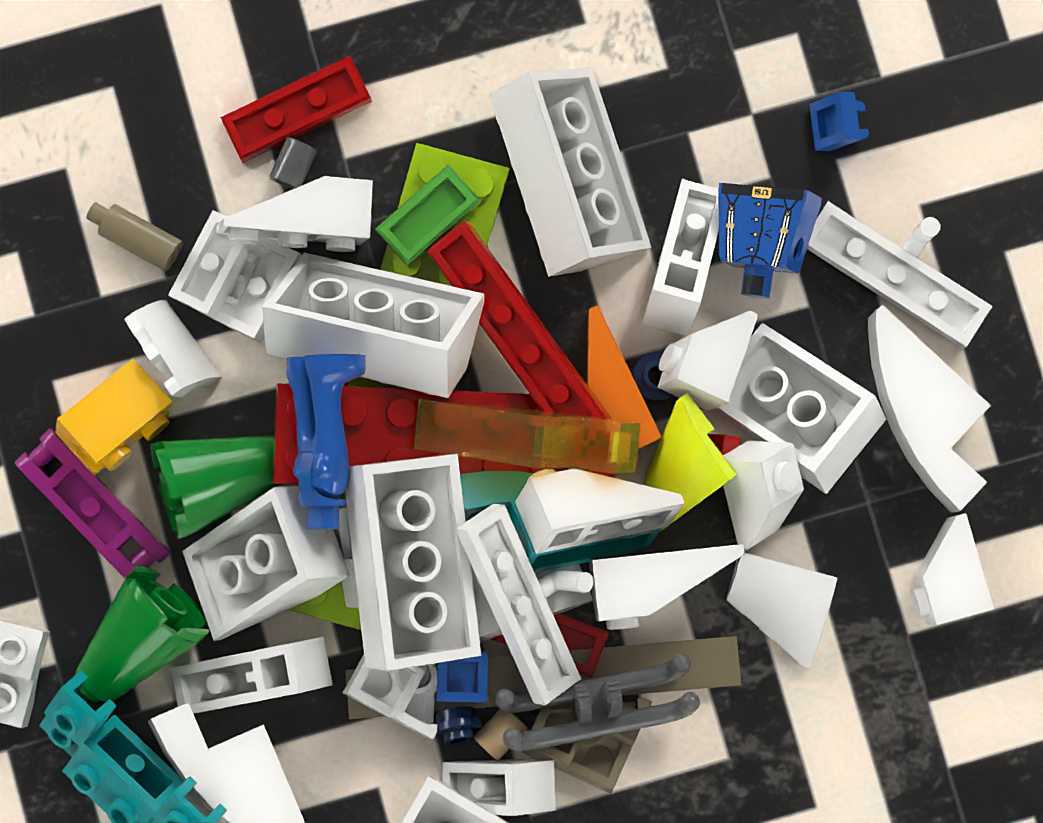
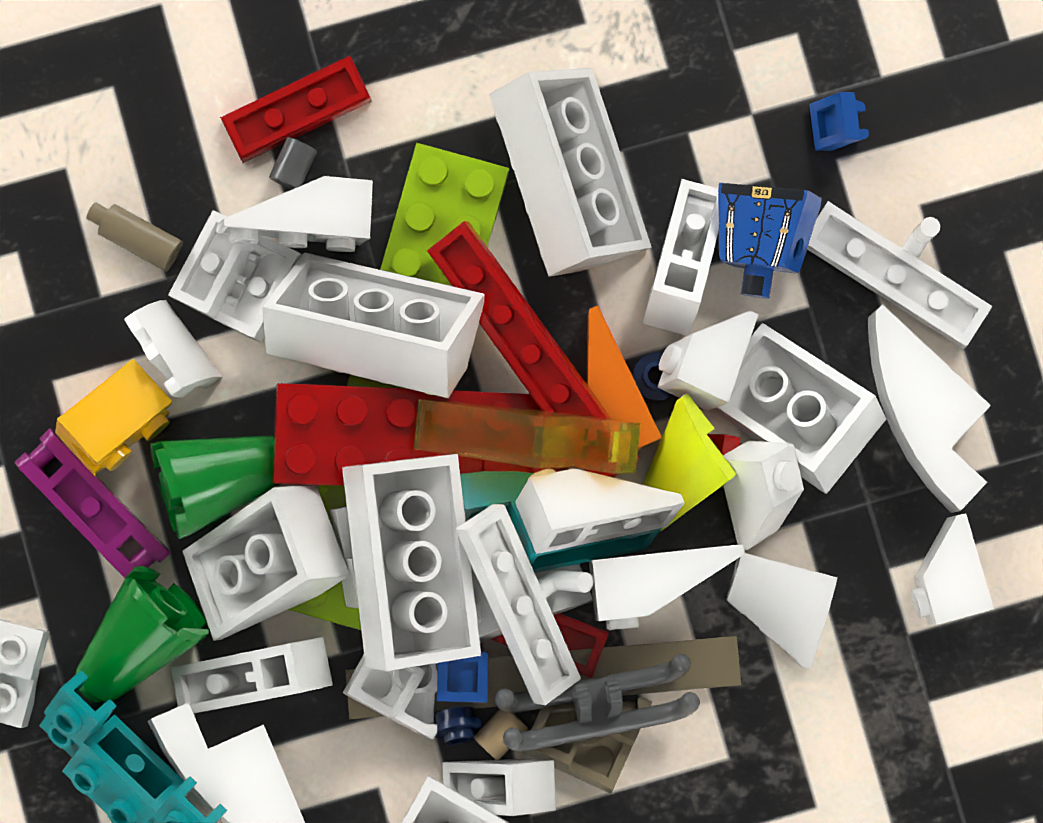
blue piece [286,354,366,529] -> none
bright green tile [376,165,481,267] -> none

